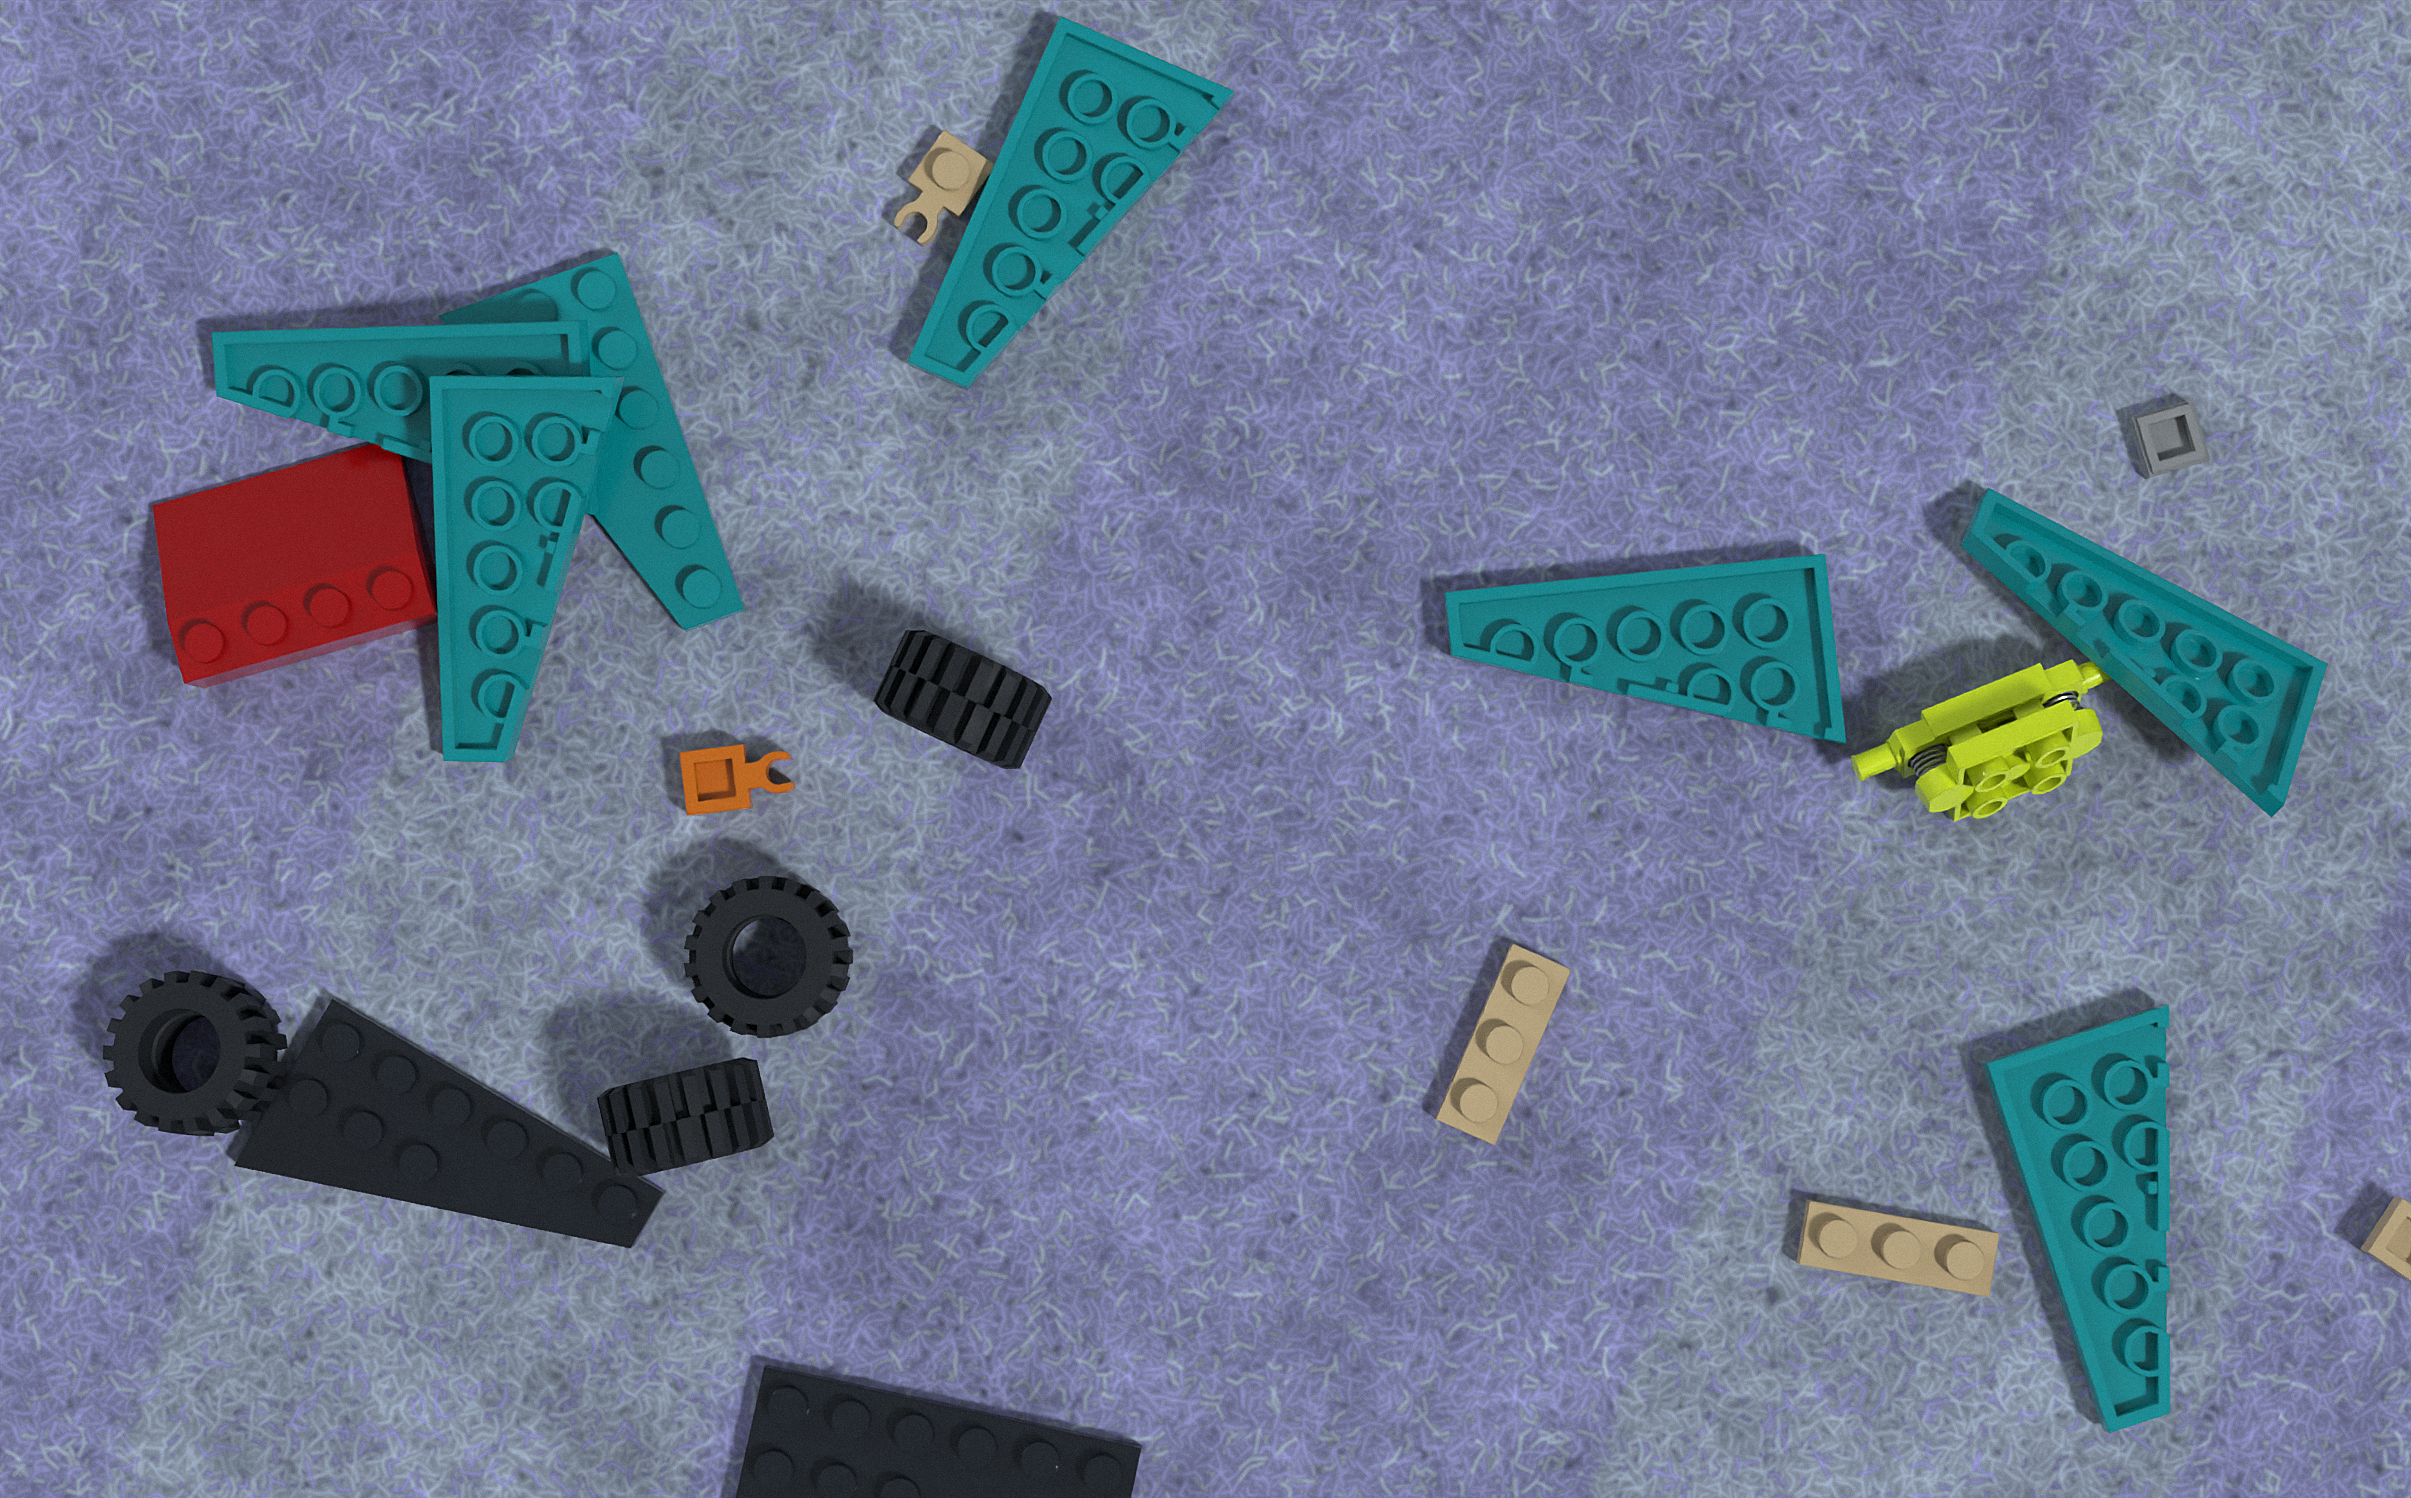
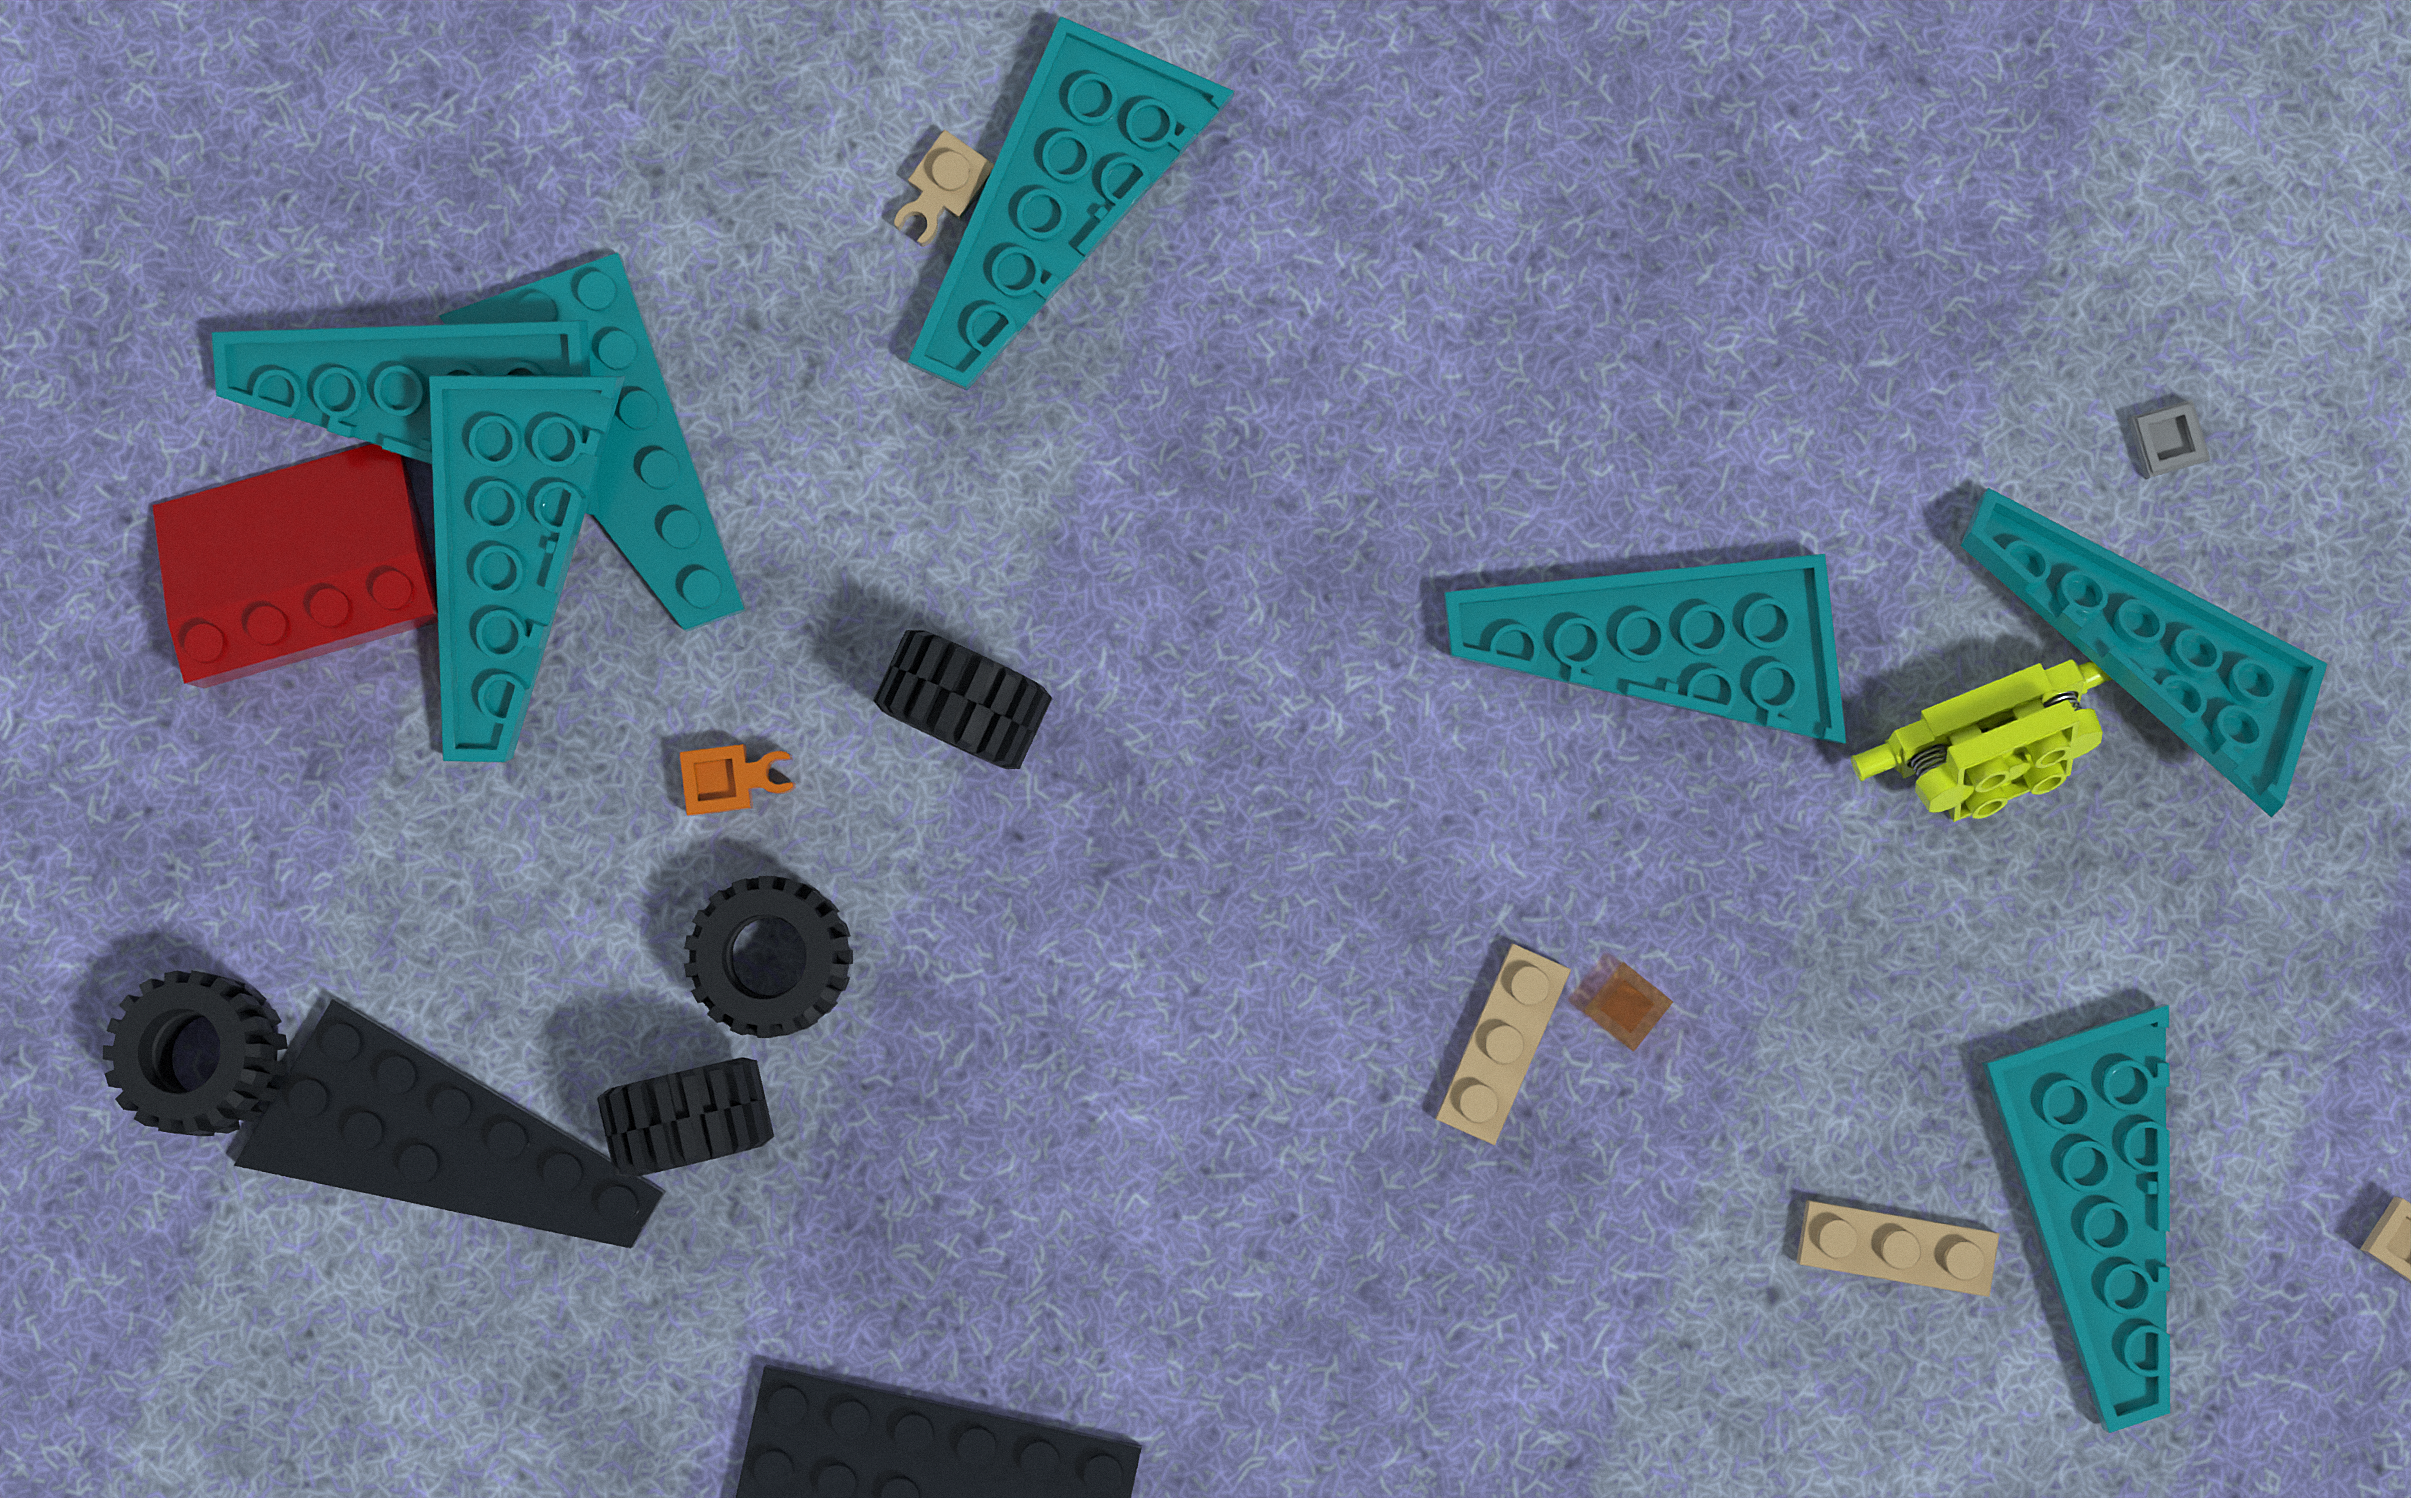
none -> clear orange tile [1582,962,1673,1052]

